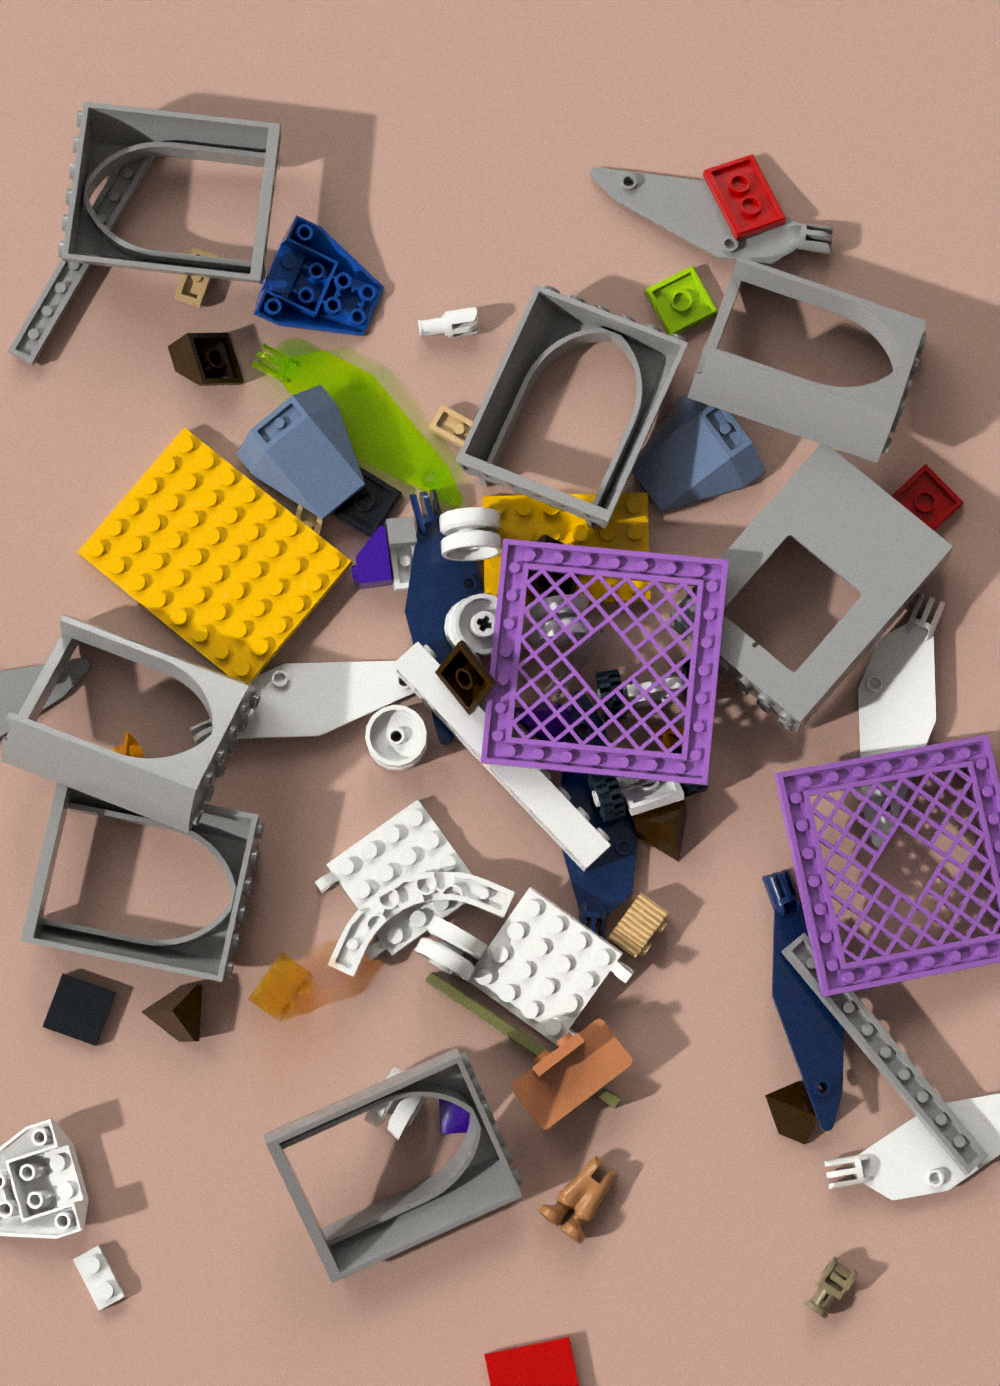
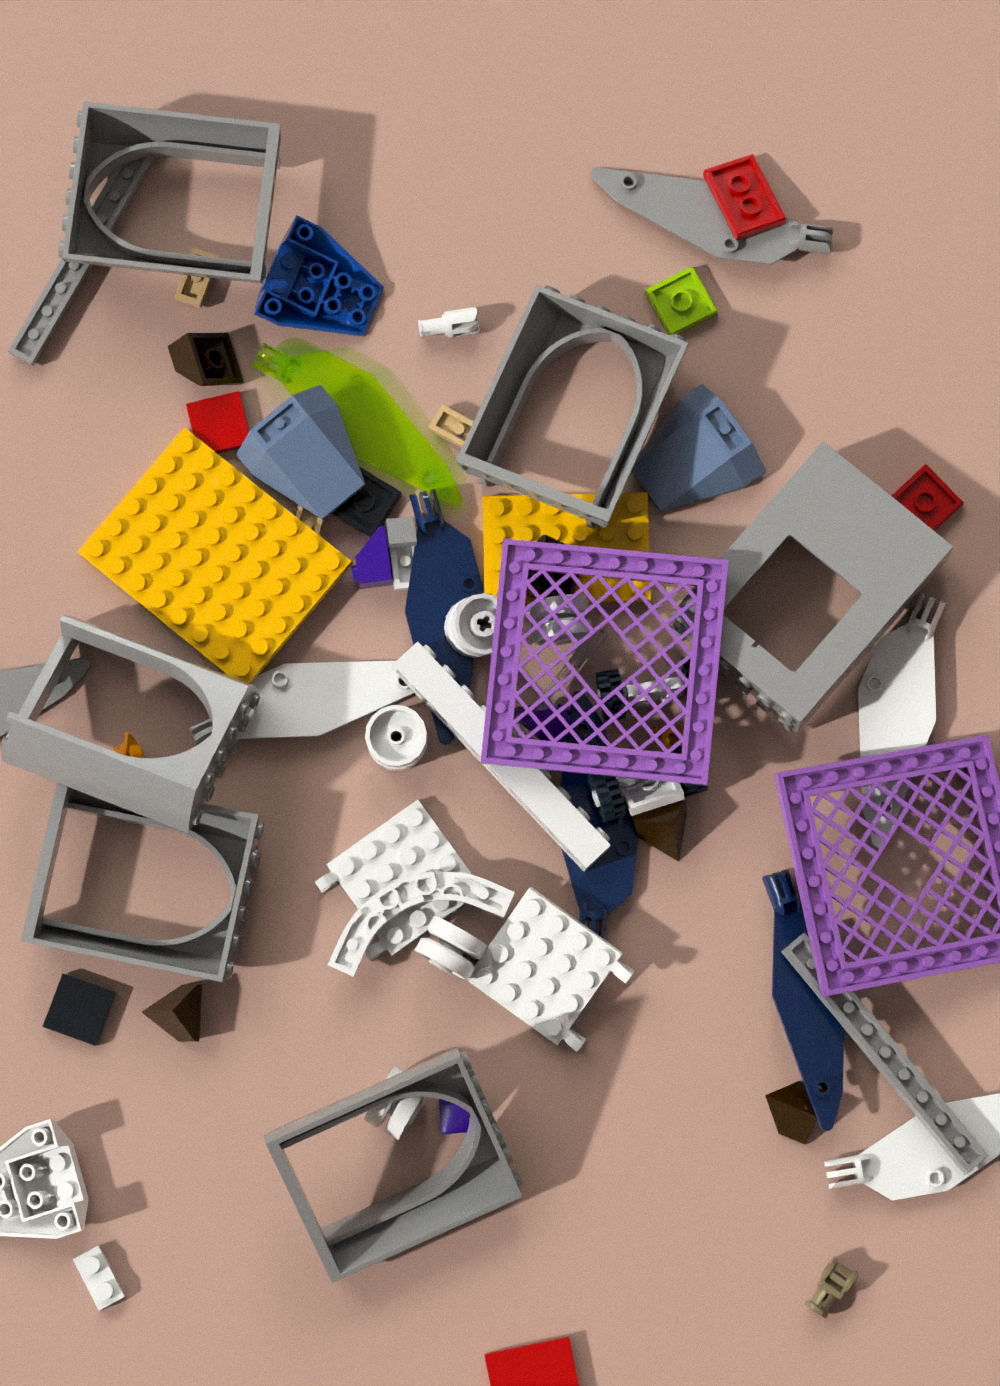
clear yellow brick [248,952,314,1022] -> none
olive tile [425,972,620,1109] -> none
dark brown slope [435,640,498,715] -> none
white wheel [439,507,502,561] -> none
nougat bracket [511,1019,633,1130] -> none
medium nougat piece [538,1156,618,1245] -> none
tan brick [607,893,669,960] -> none
light grey panel [687,256,927,463] -> none
none -> red tile [186,391,249,453]

